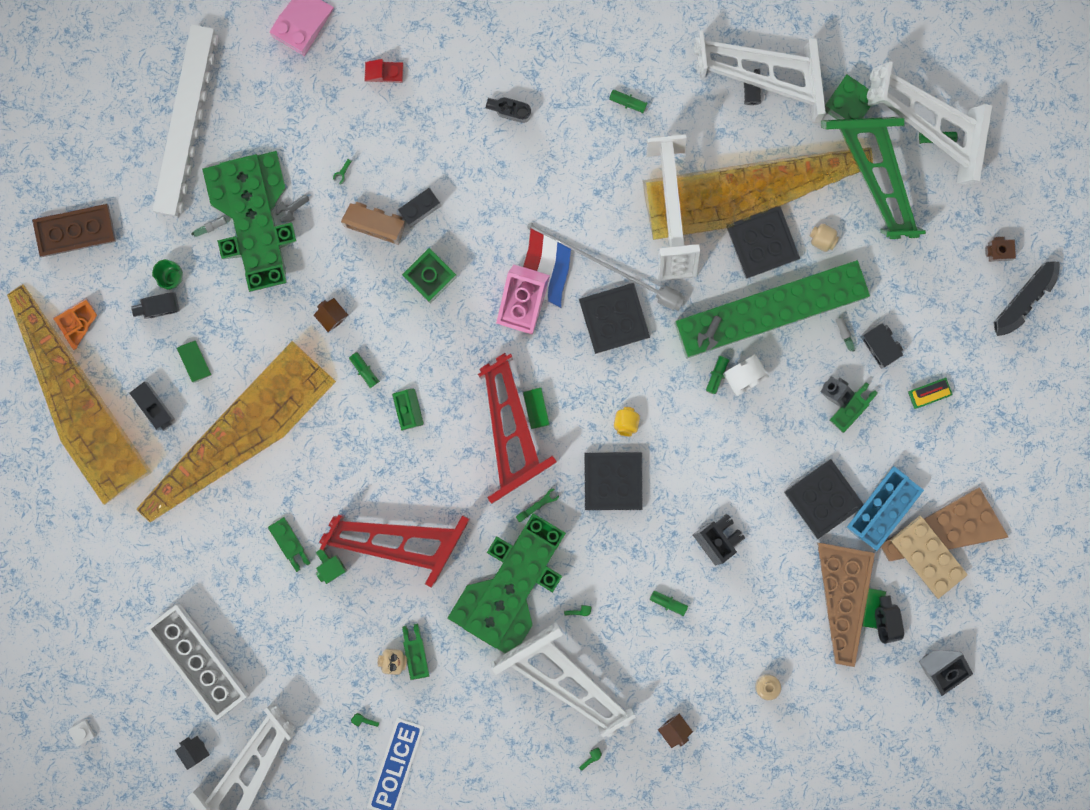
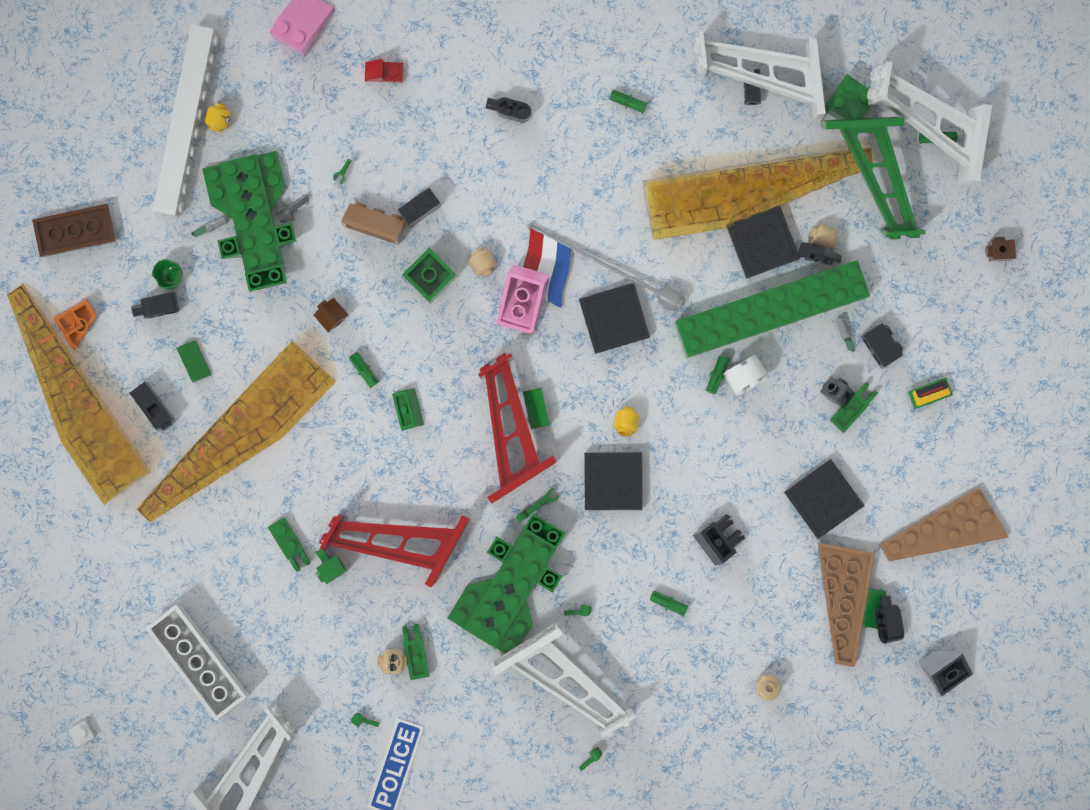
black brick [175,736,210,770] -> none
white piece [646,133,700,281] -> none
reddish brown brick [658,713,693,748] -> none
dark grey bar [697,316,721,351] -> none
dark azure brick [846,466,924,551] -> none
tan plate [890,516,968,599] -> none
black brick [993,261,1060,336] -> none
none -> yellow head [205,103,232,132]
none -> tan head [468,247,497,277]
none -> black plate [798,242,842,265]

